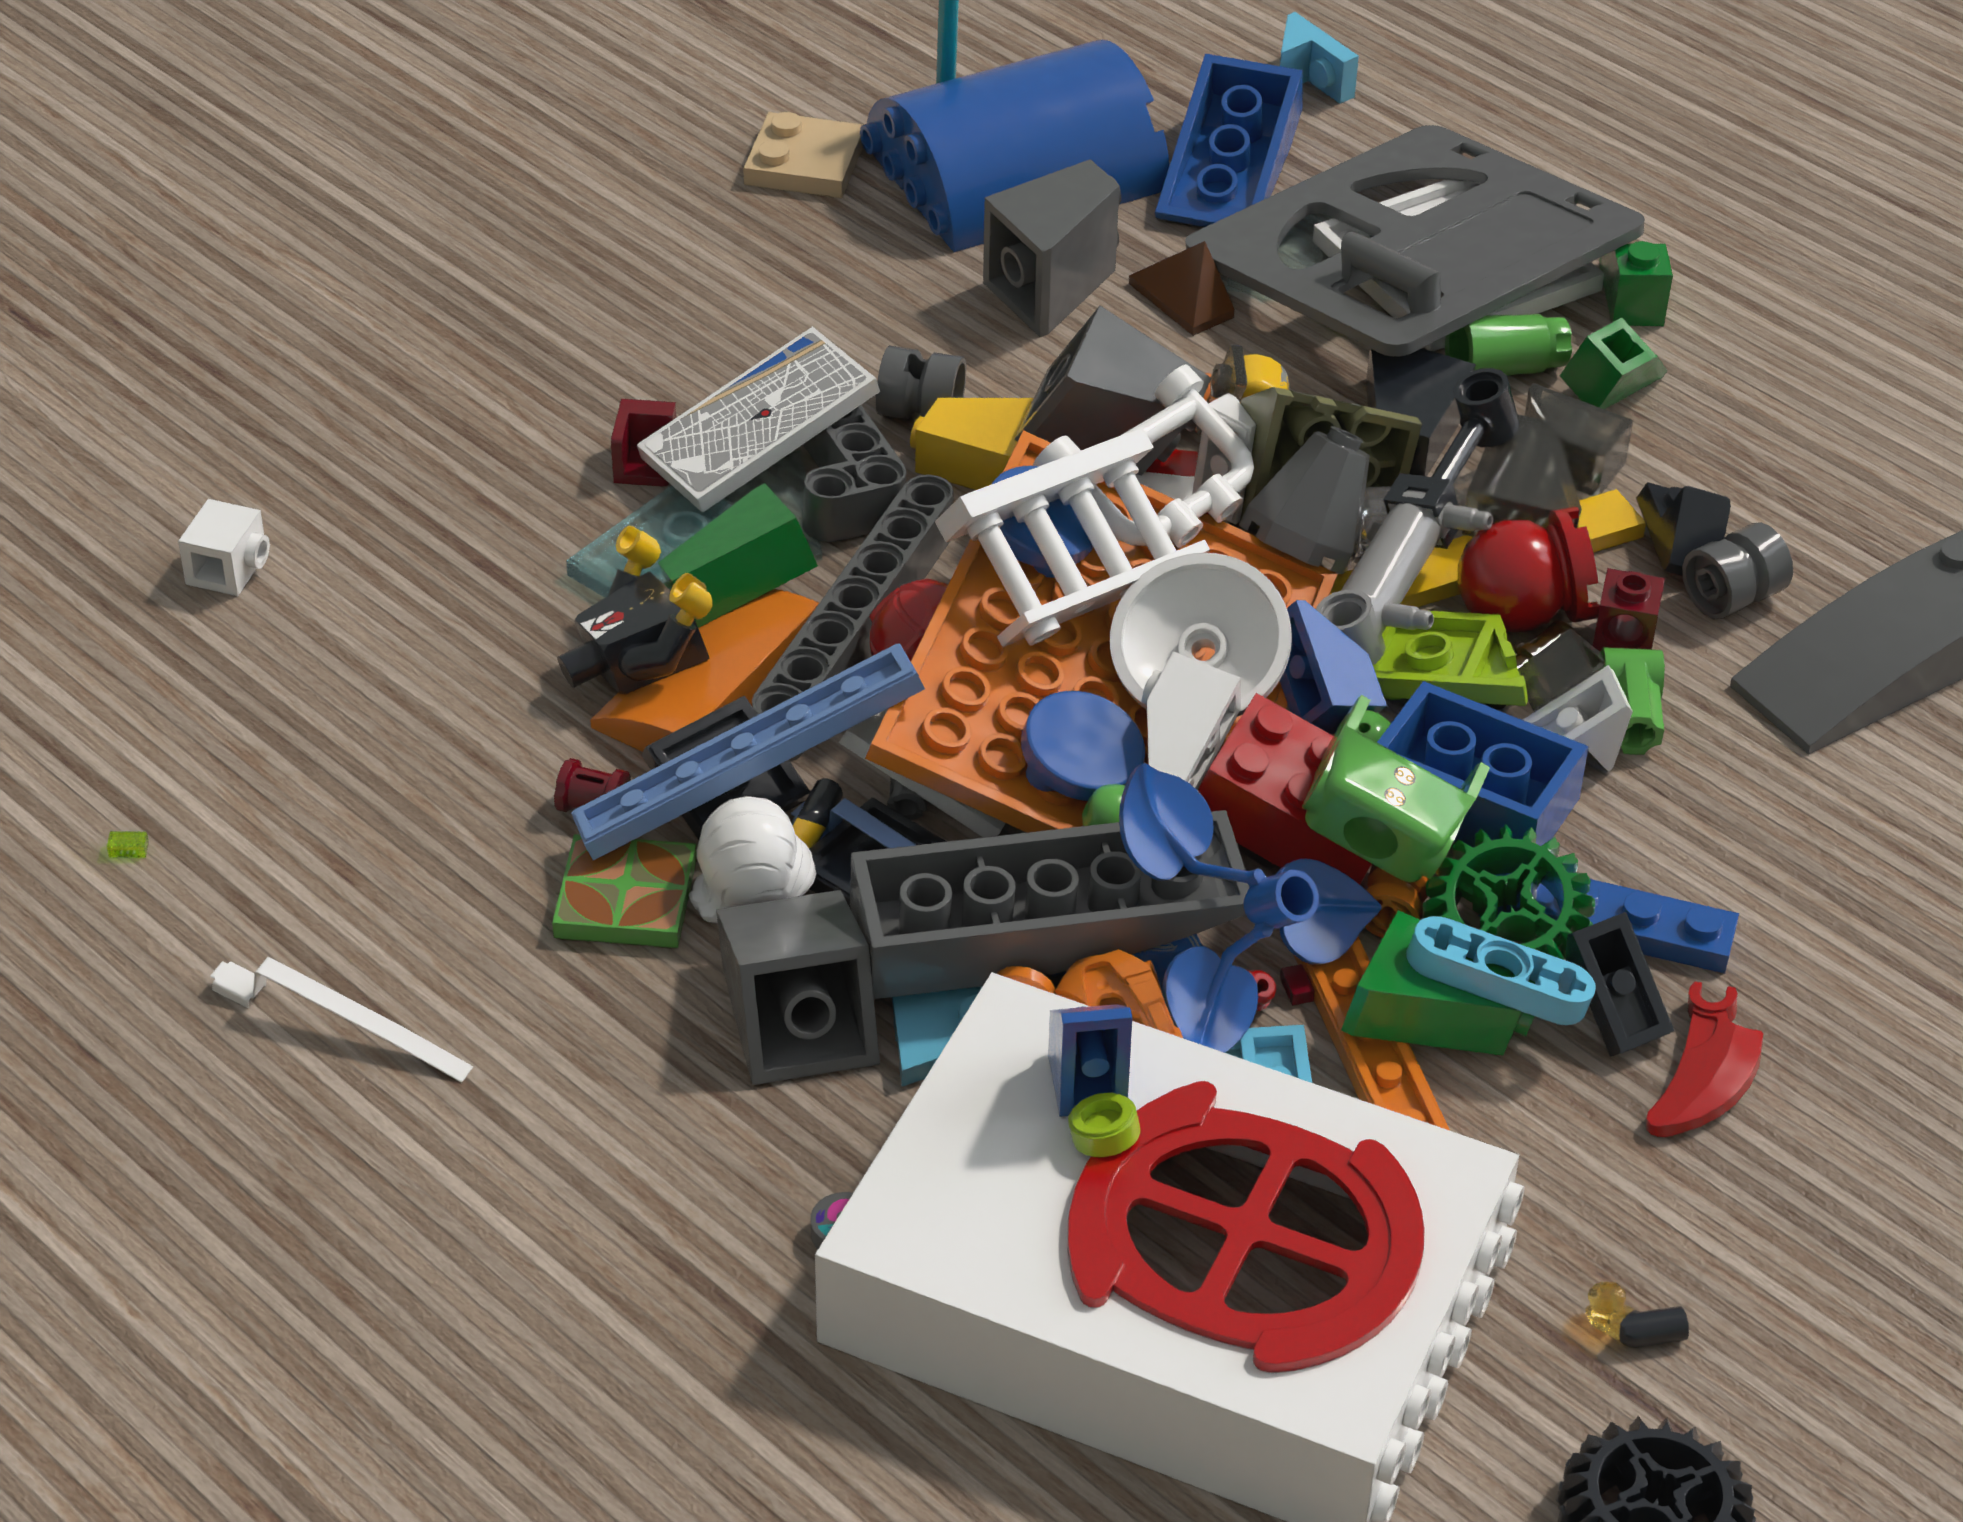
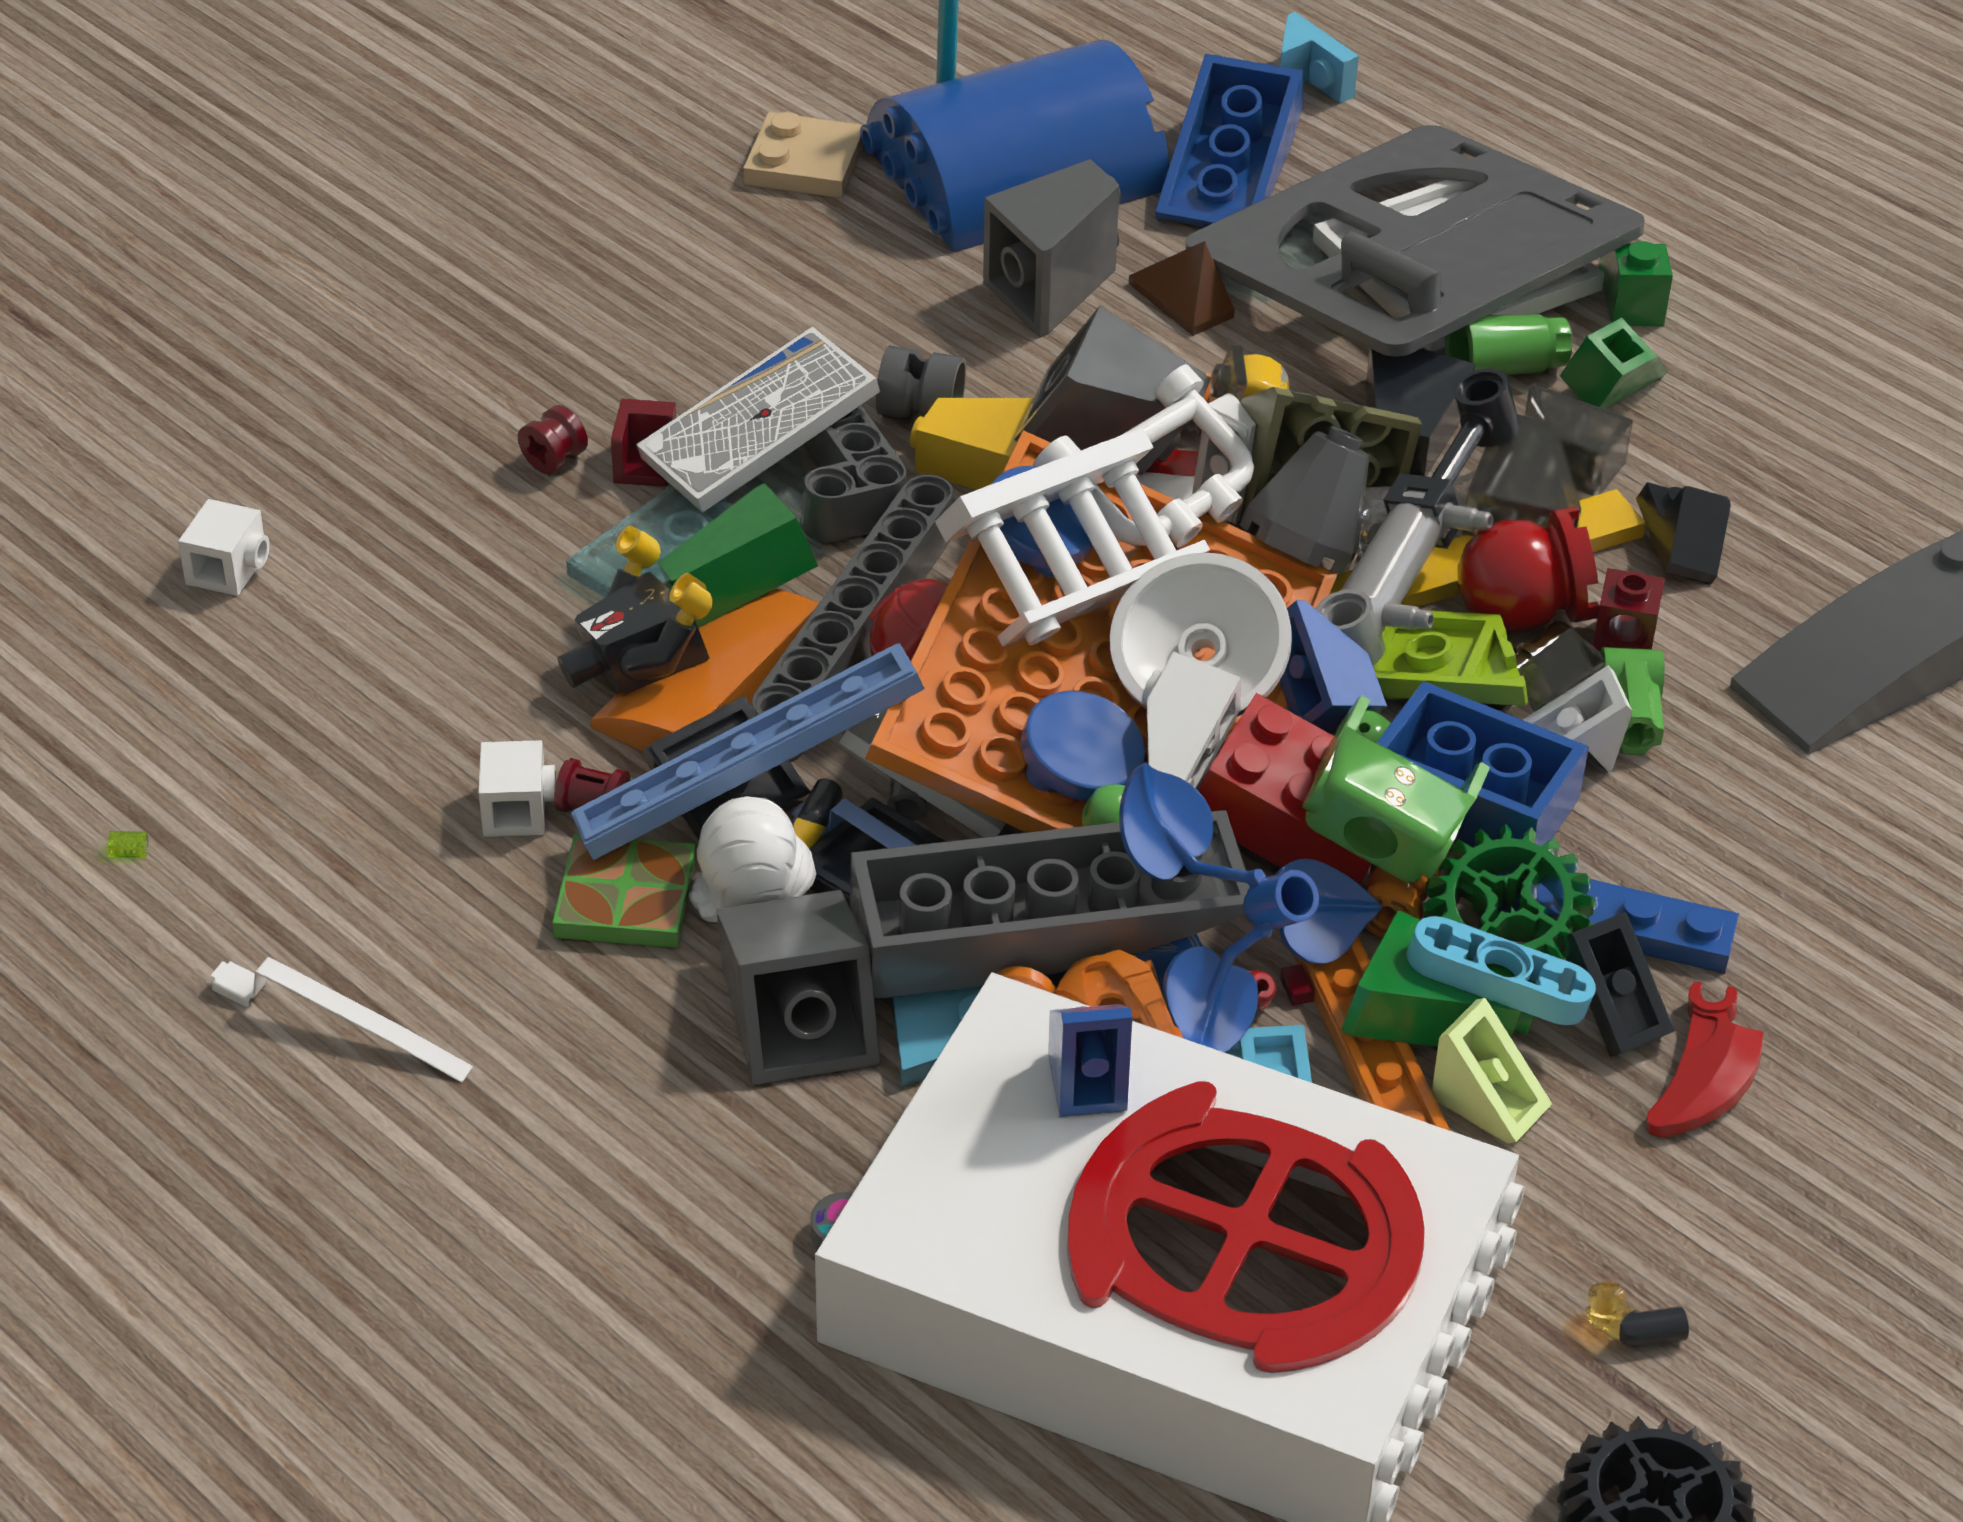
lime tile [1068,1093,1141,1157] -> none
dark grey wheel [1682,522,1793,619] -> none
none -> white brick [479,740,557,837]
none -> dark red wheel [518,405,588,474]
none -> yellowish green slope [1432,998,1552,1144]

